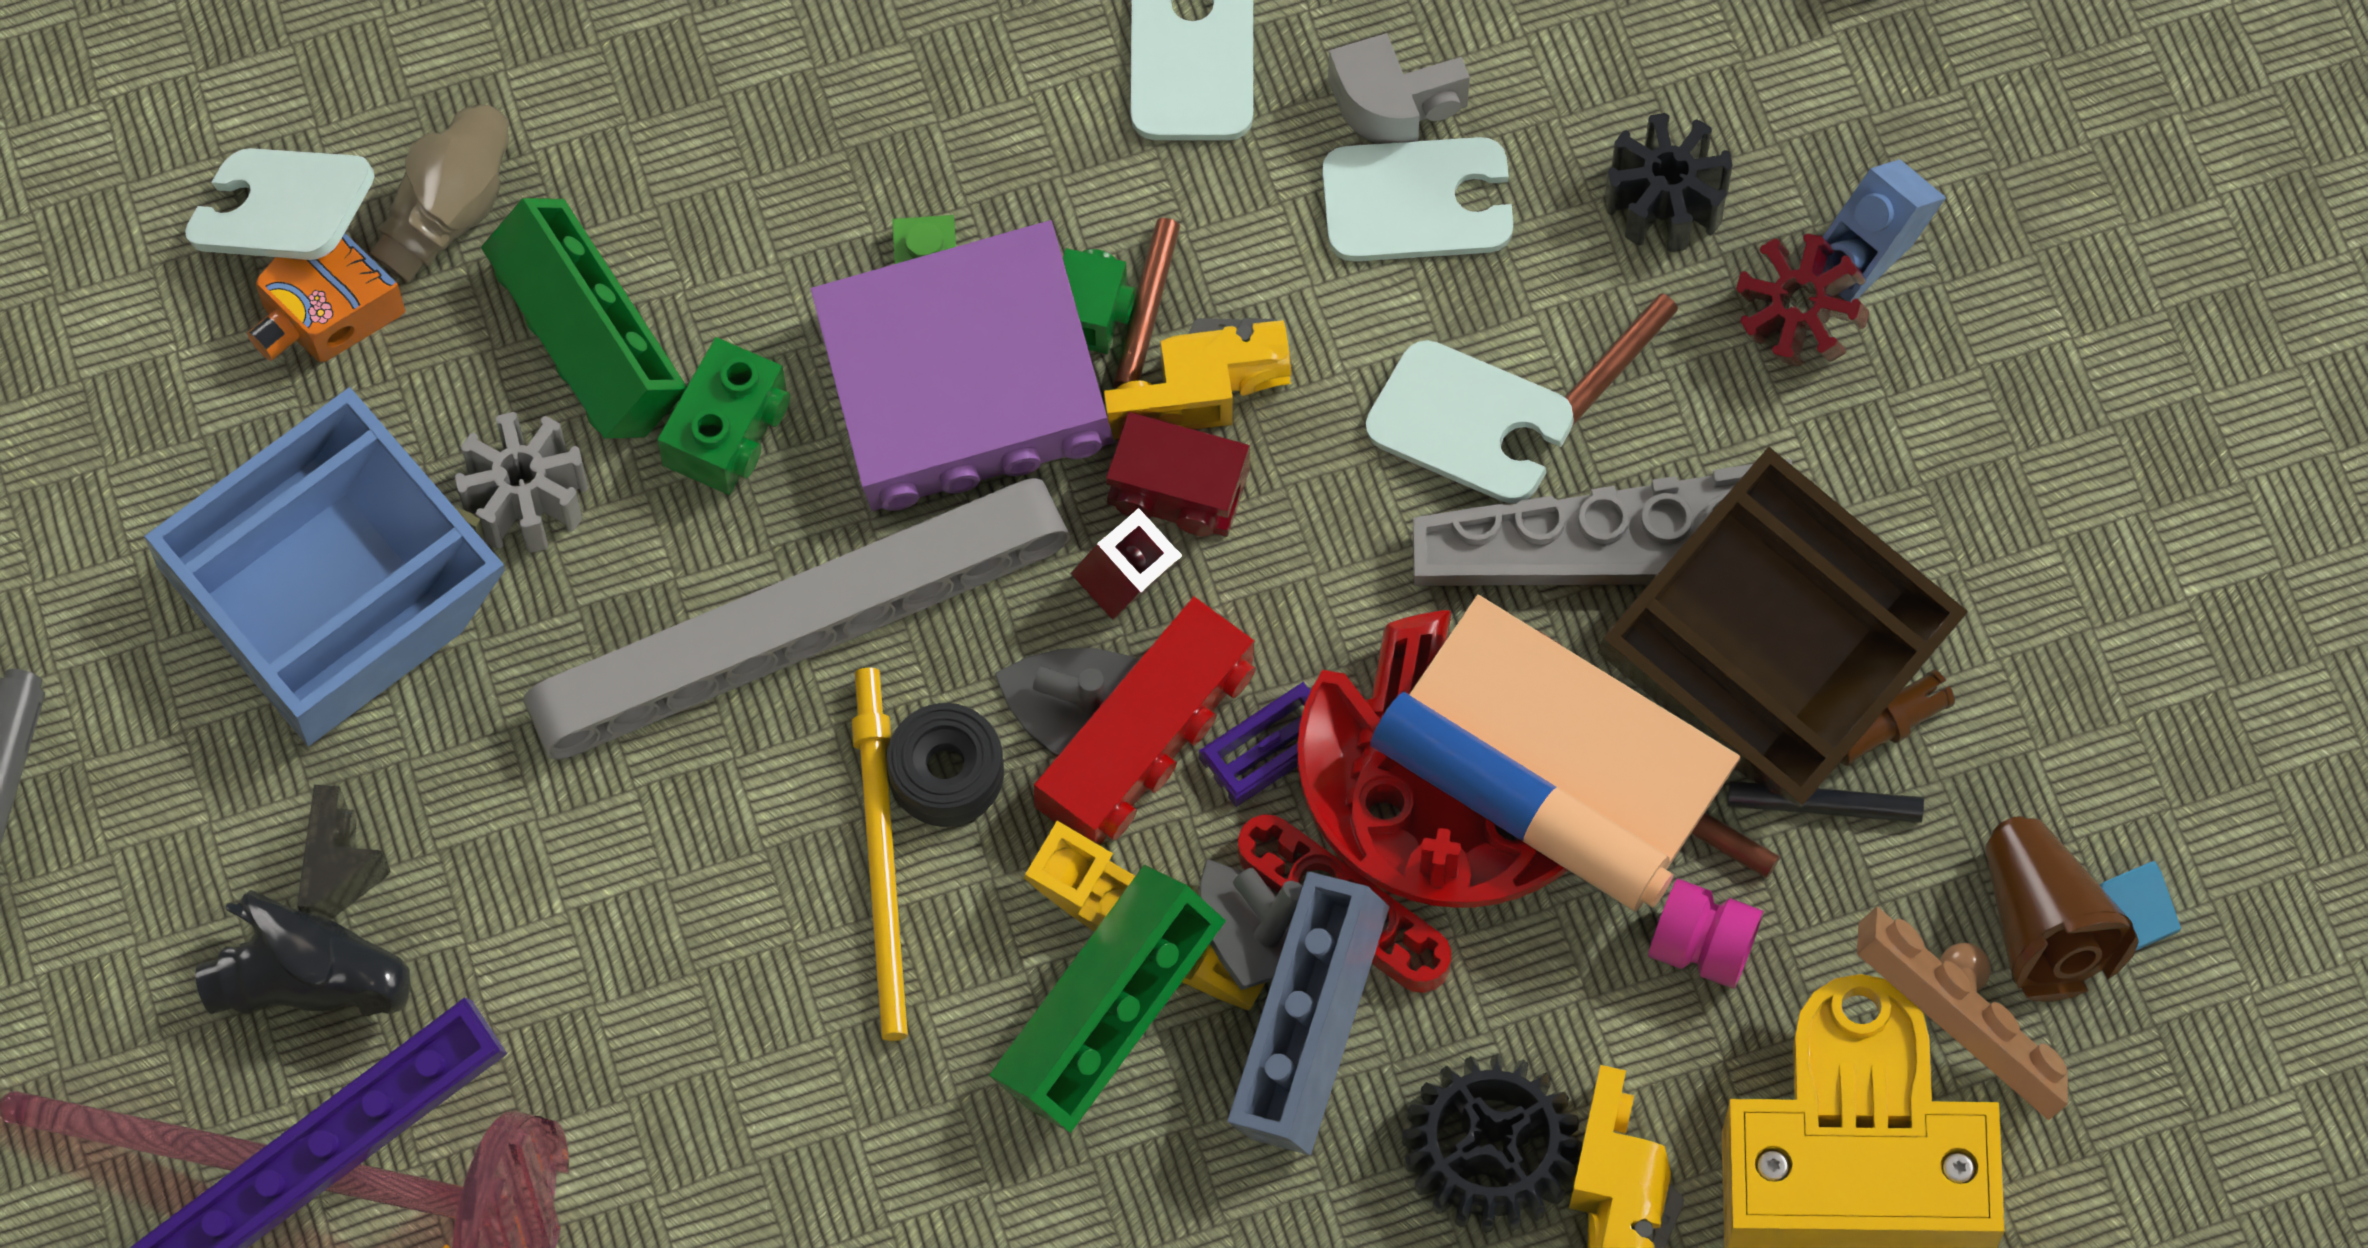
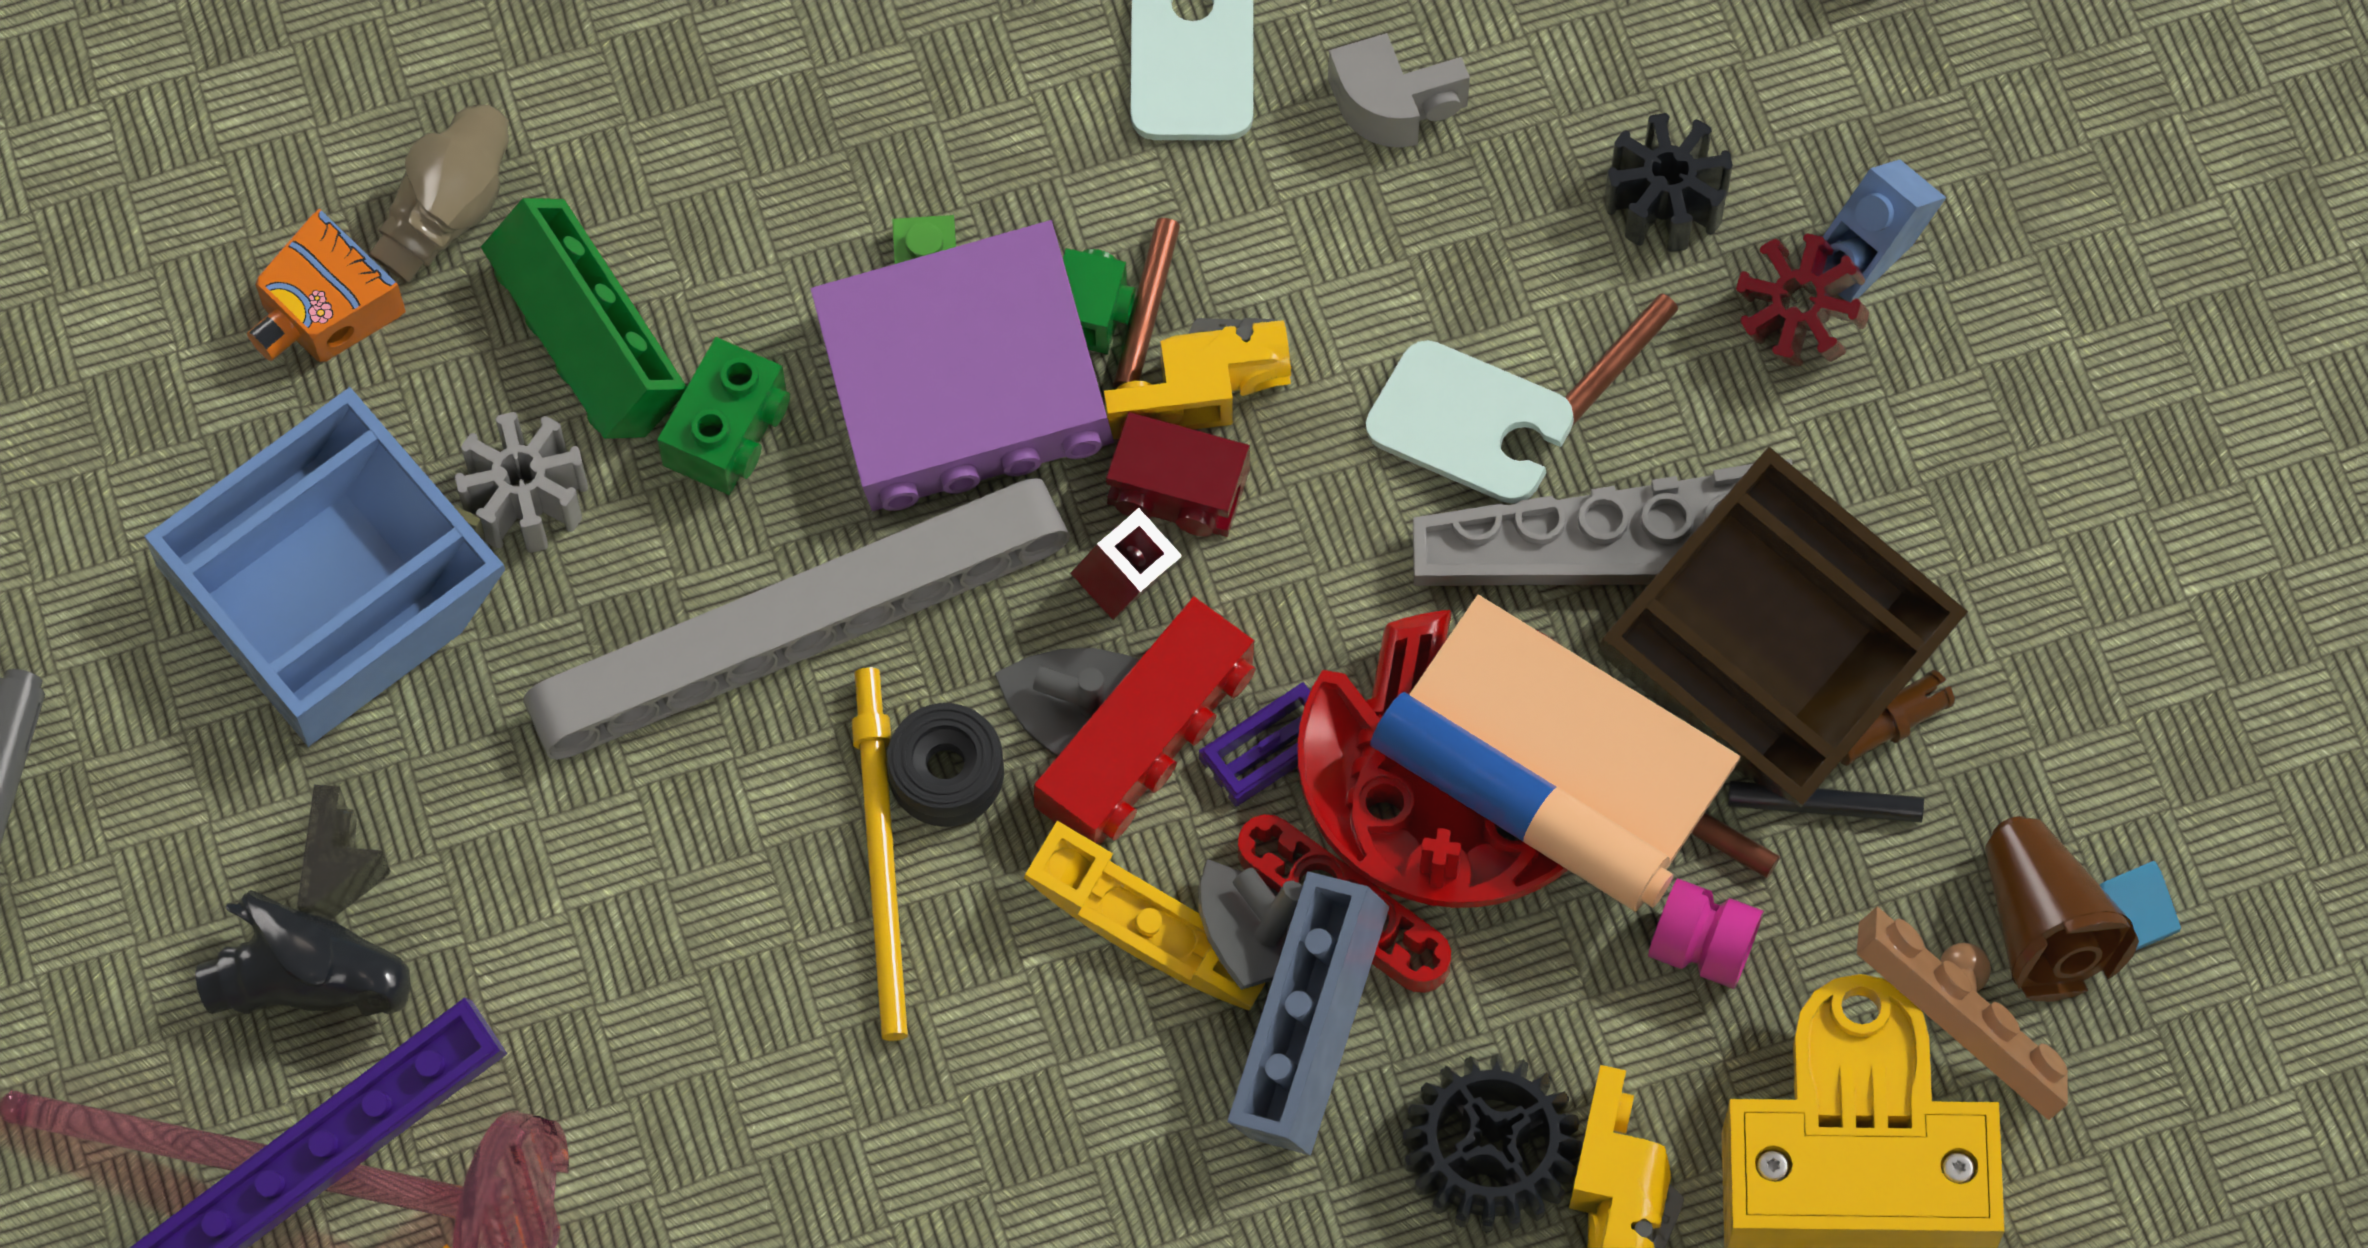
light aqua piece [185,148,375,260] -> none
green brick [989,865,1226,1133] -> none
light aqua piece [1322,137,1513,261] -> none

